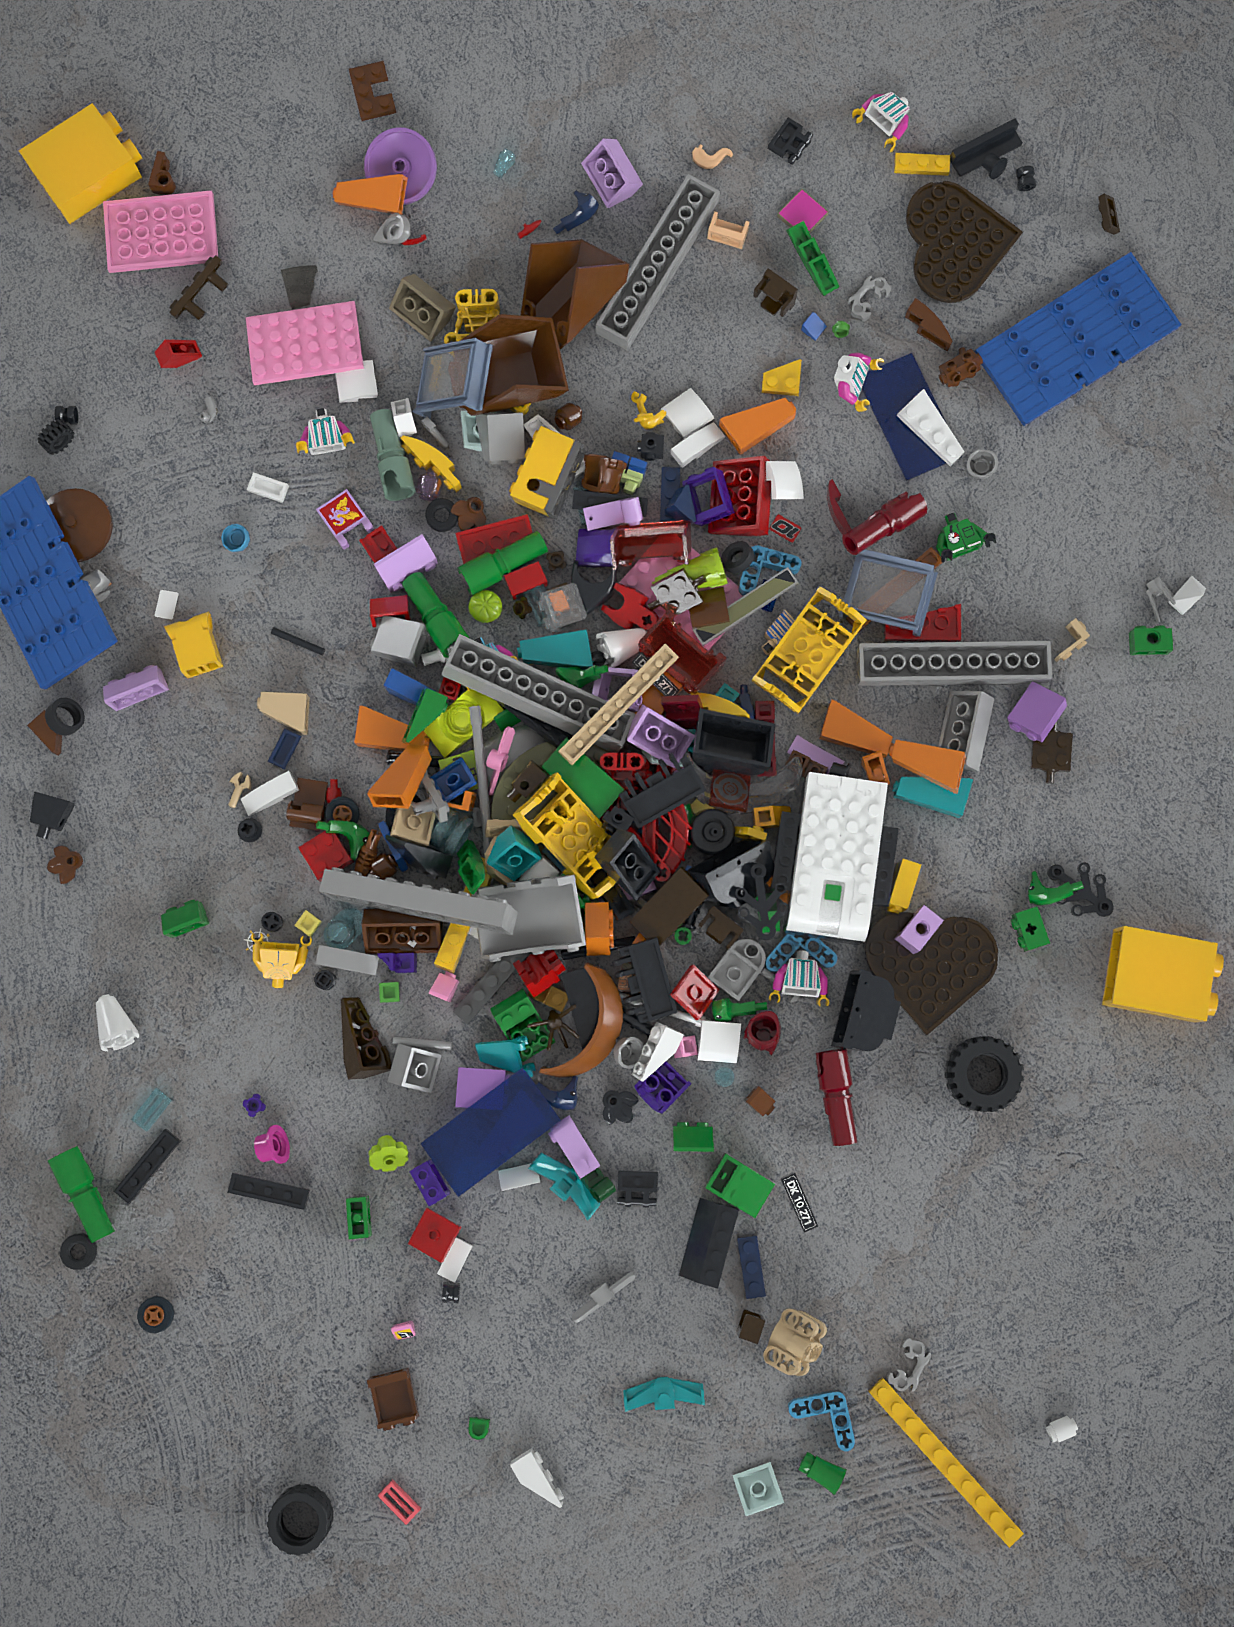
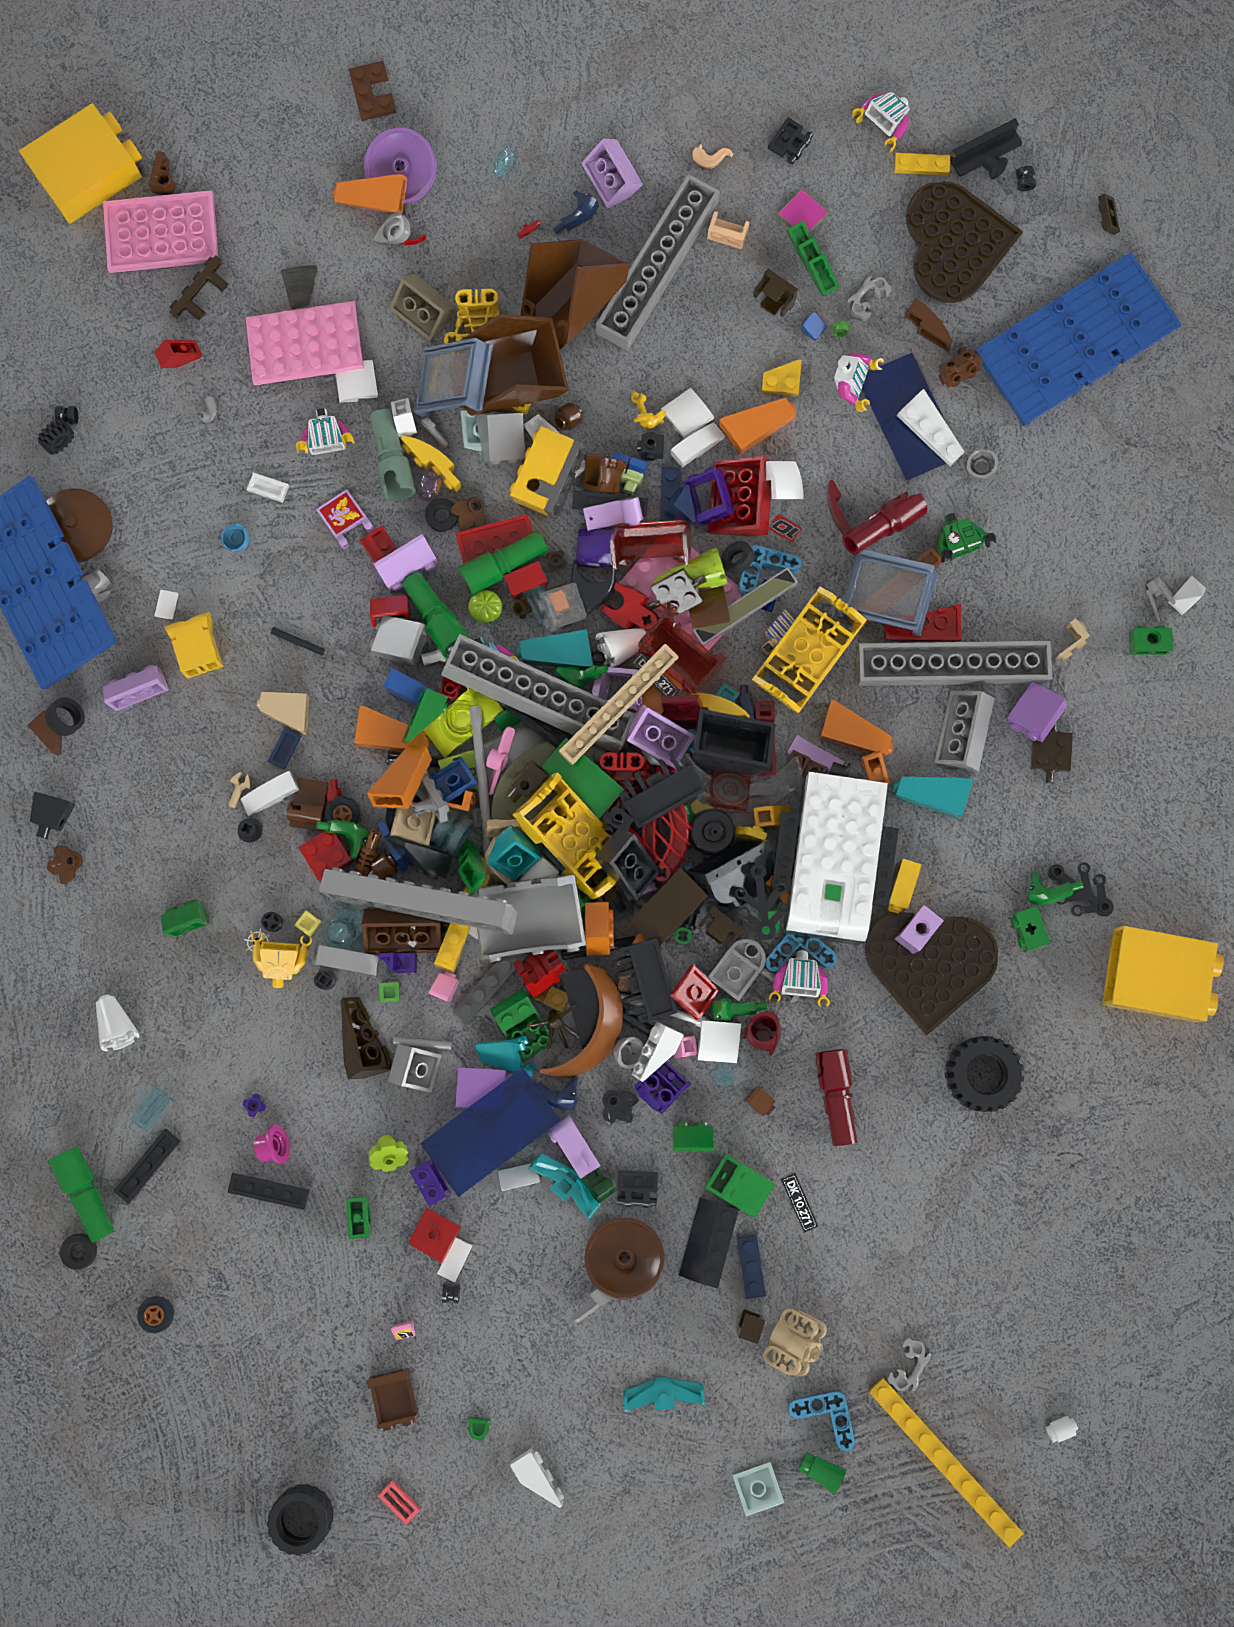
black container [831,970,901,1051] -> none
orange slope [889,740,966,794] -> none
none -> reddish brown dish [584,1218,664,1300]

